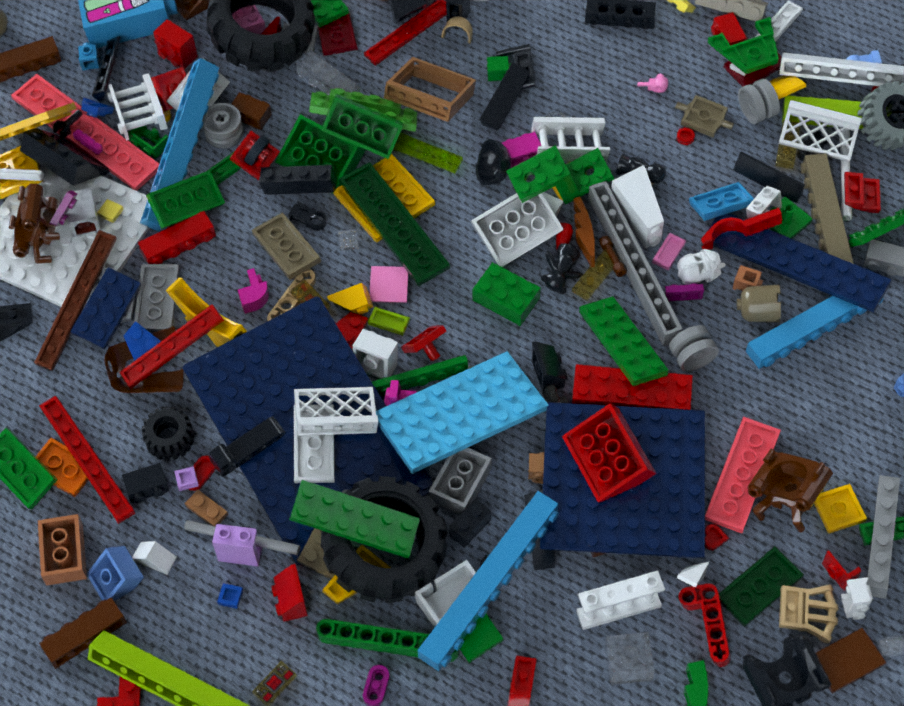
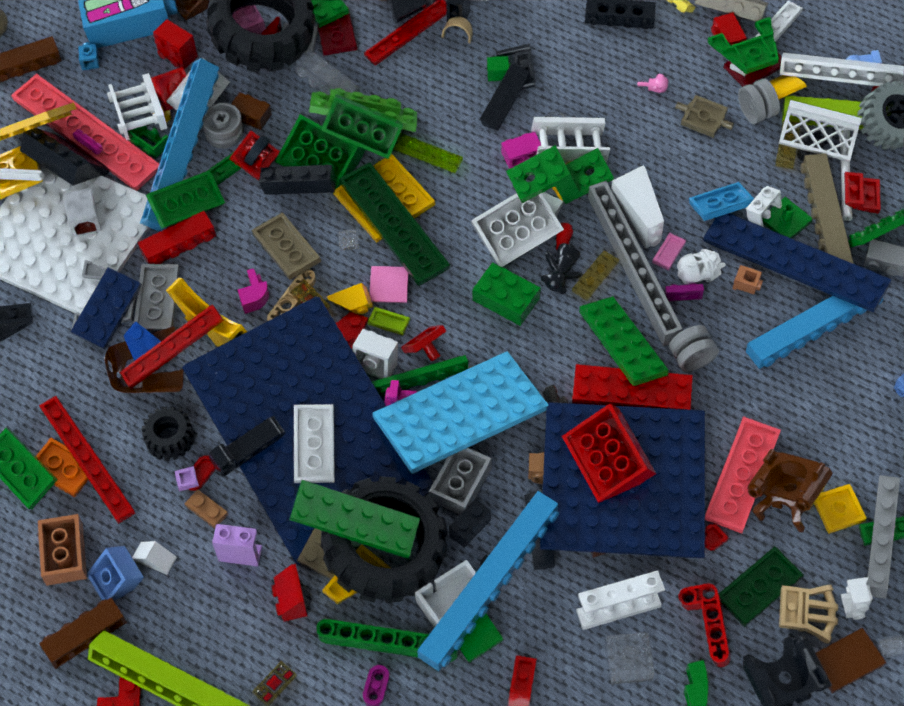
reddish brown piece [9,183,60,264] -> none
copper tile [34,230,117,371] -> none
magenta plate [49,190,78,227] -> none
black bar [53,109,83,138] -> none
blue wing [81,97,114,117] -> none
black slope [92,36,121,102] -> none
light yellow tile [97,199,124,223] -> none
black brick [122,463,169,503] -> none
light grey piece [184,520,300,555] -> none
blue tile [217,583,243,609] -> none
black piece [289,204,327,231] -> none
white fence [294,387,378,436] -> none
medium nougat window [384,57,476,122] -> none
black cylinder [475,139,511,185] -> none
black slope [531,341,568,393] -> none
dark orange slope [573,196,595,268] -> none
reddish brown bar [599,236,627,277] -> none
black piece [616,154,666,185] -> none
red tile [676,128,695,145] -> none
white slope [677,562,709,587] -> none
red piece [701,208,782,250] -> none
black slope [733,152,805,203] -> none
dark tan cylinder [737,285,781,323] -> none
red piece [822,551,862,591] -> none

